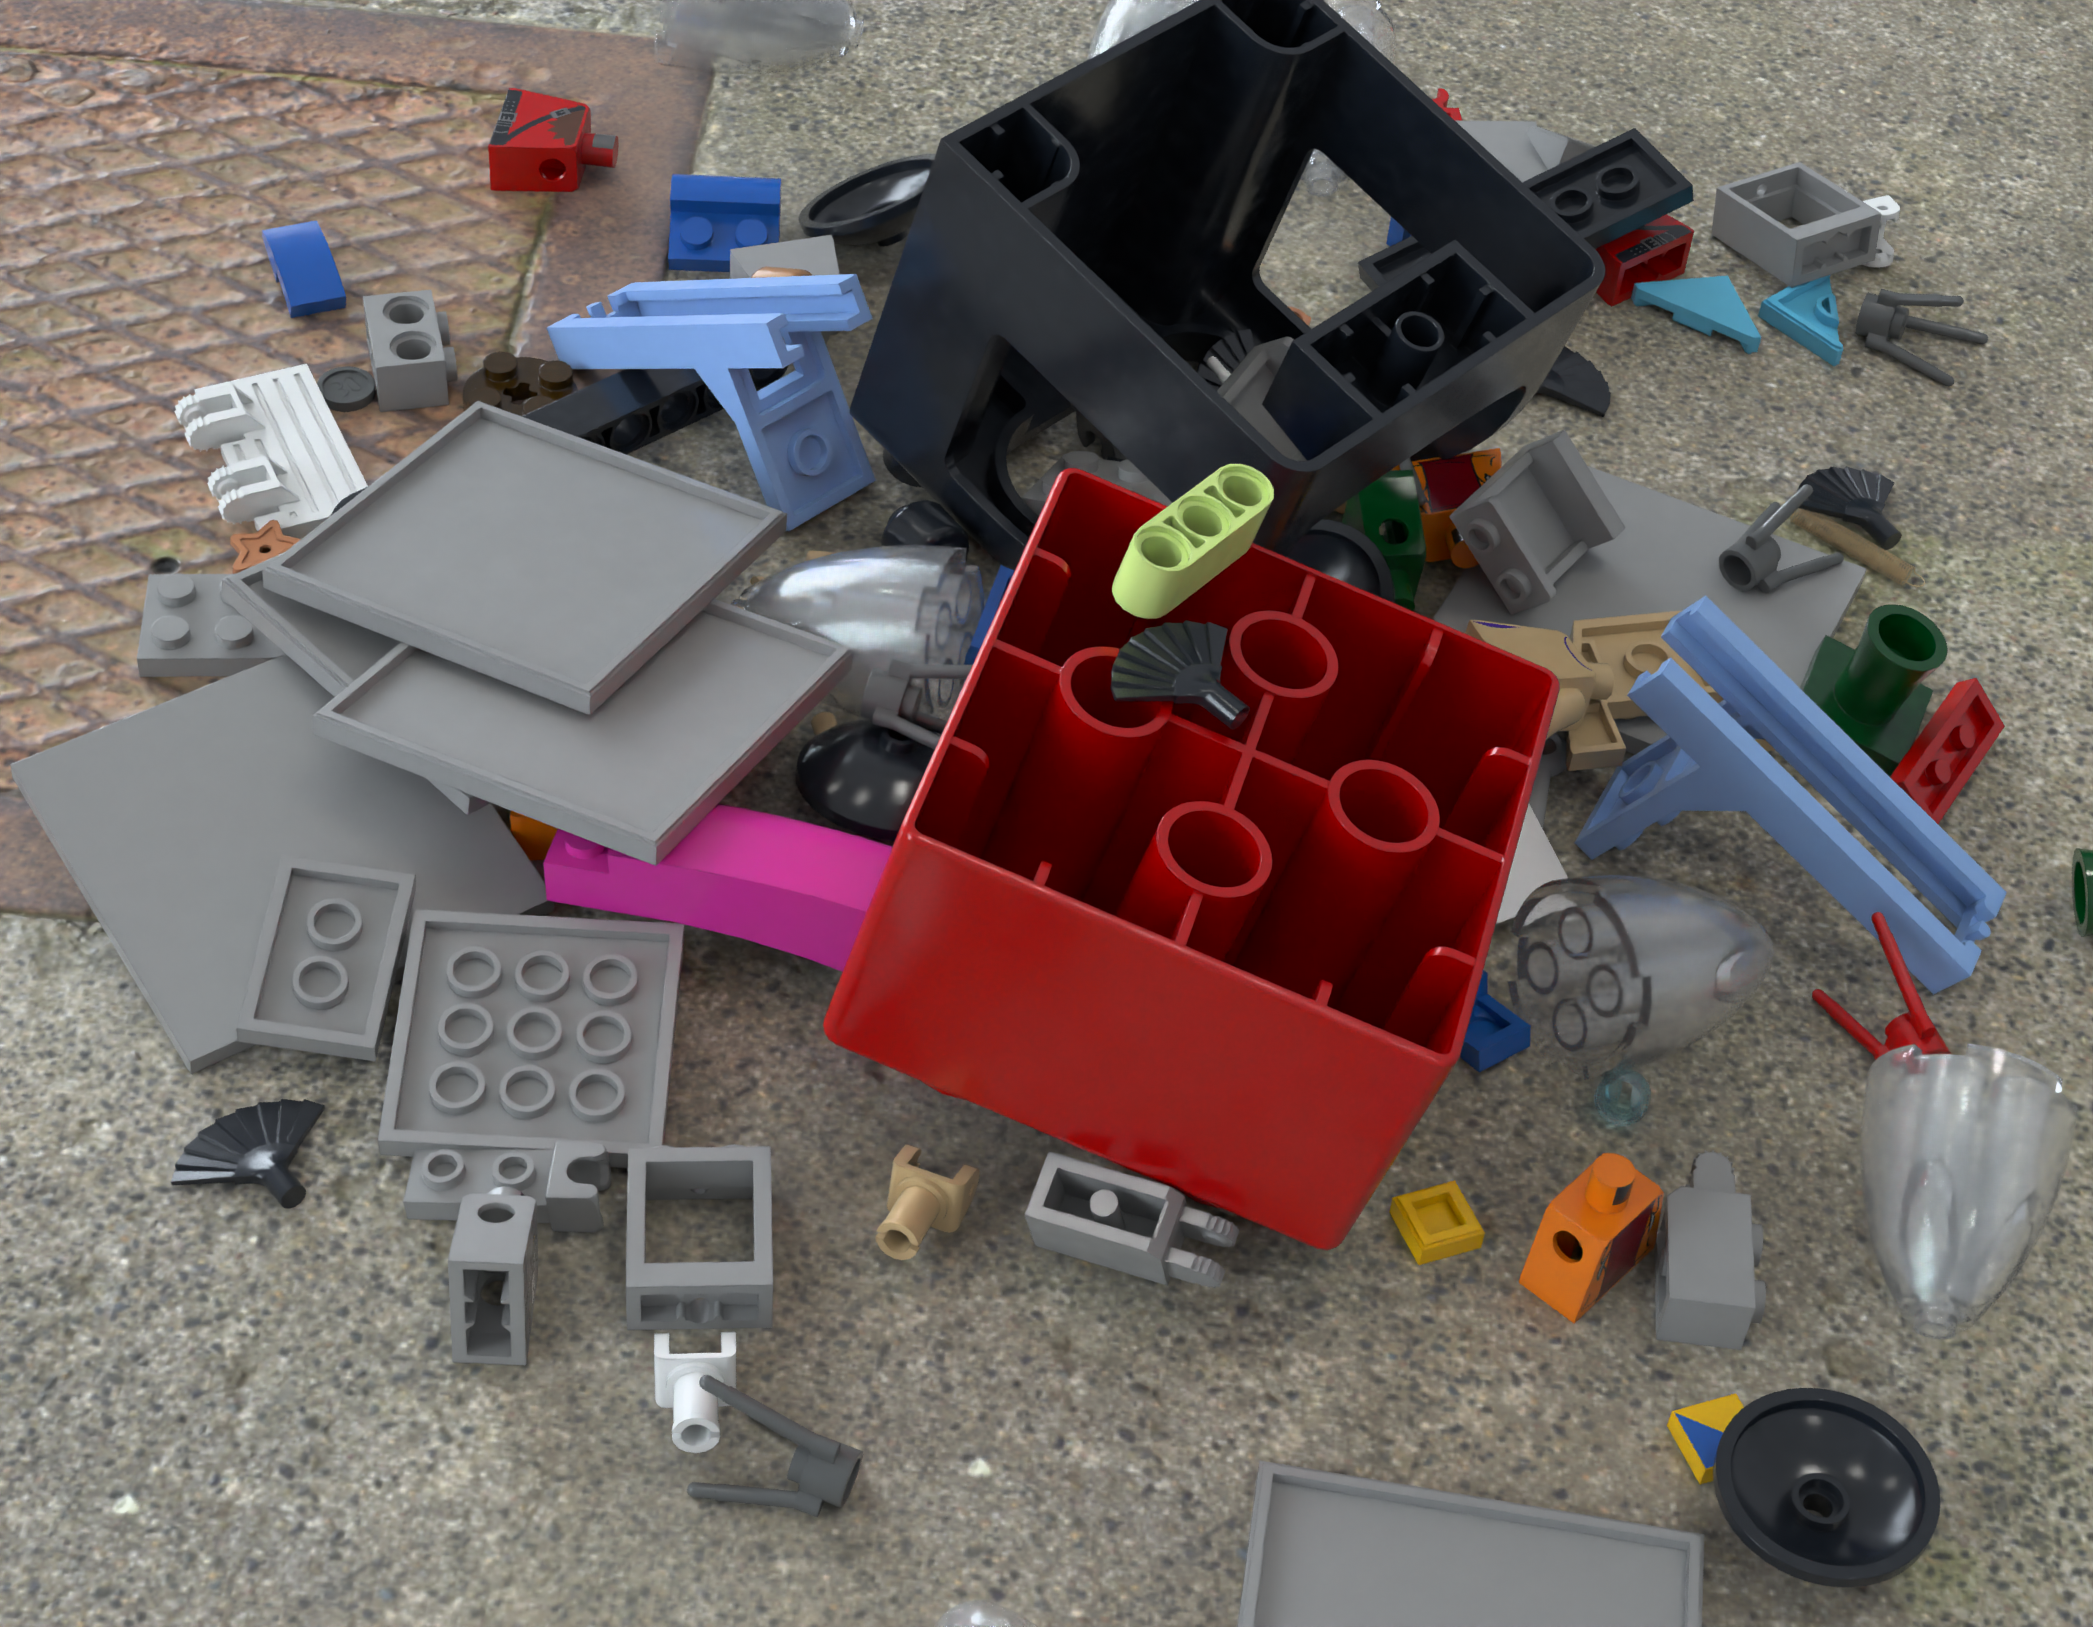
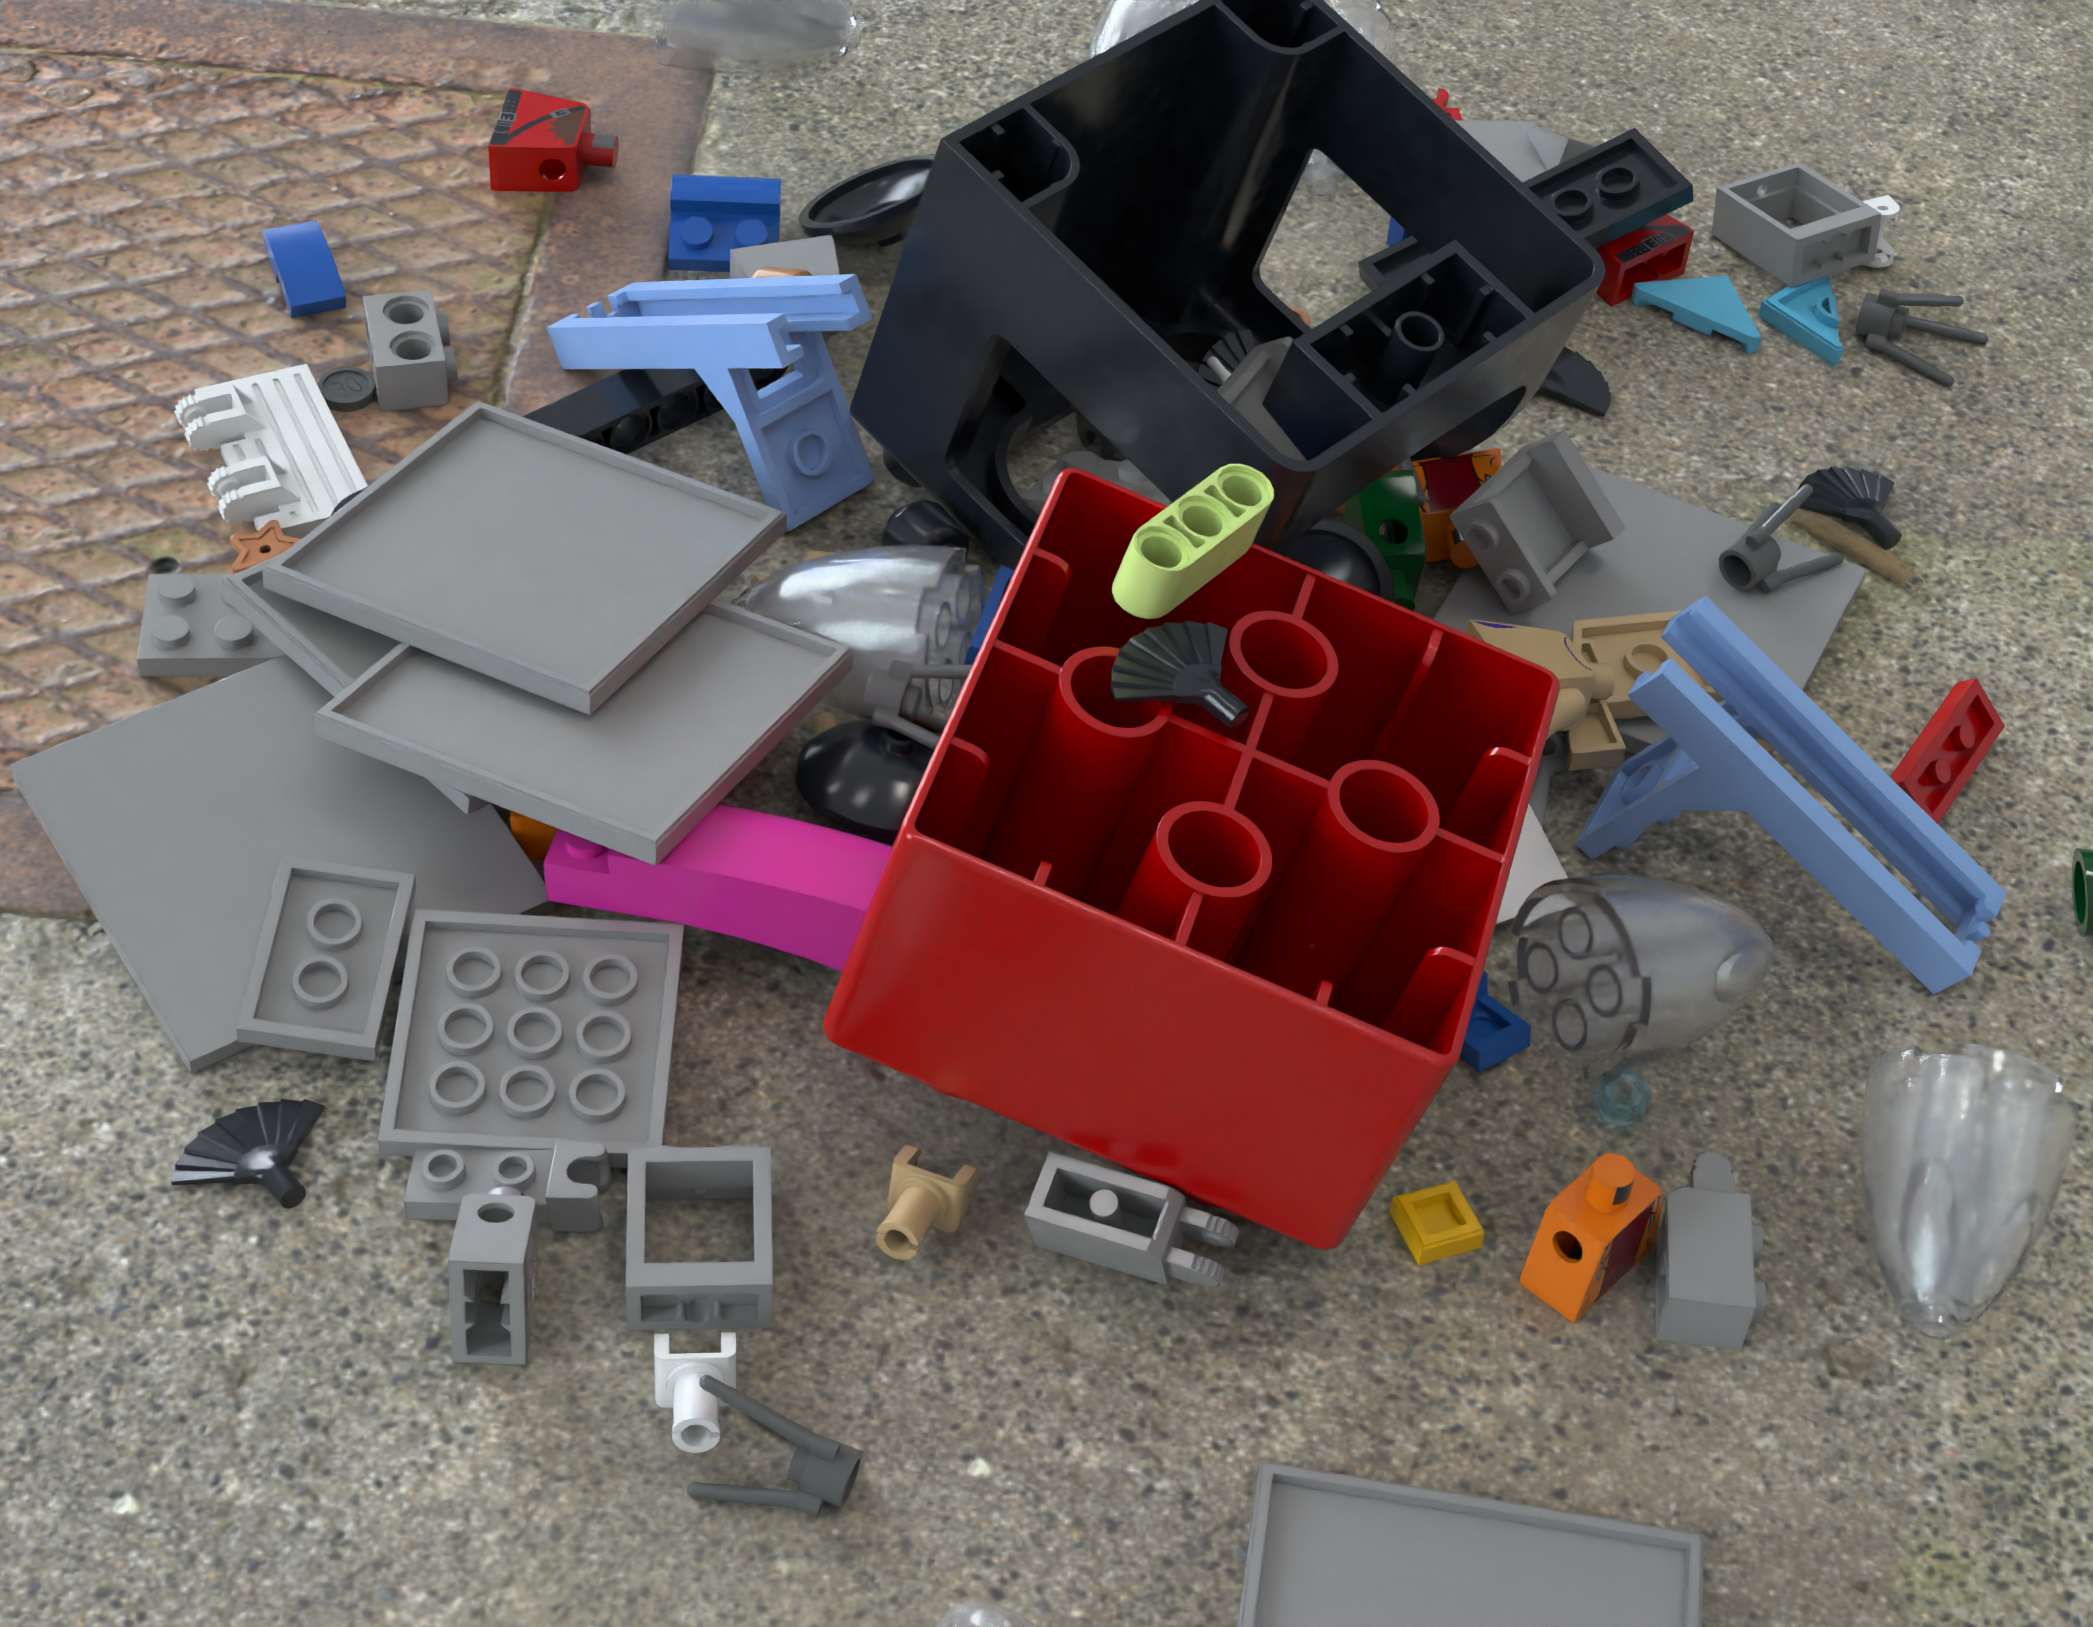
dark brown plate [462,351,578,416] -> none
yellow tile [1667,1393,1744,1485] -> none
black dish [1713,1388,1941,1587] -> none
dark green plant [1800,604,1948,777] -> none
red plant [1812,912,1952,1082] -> none

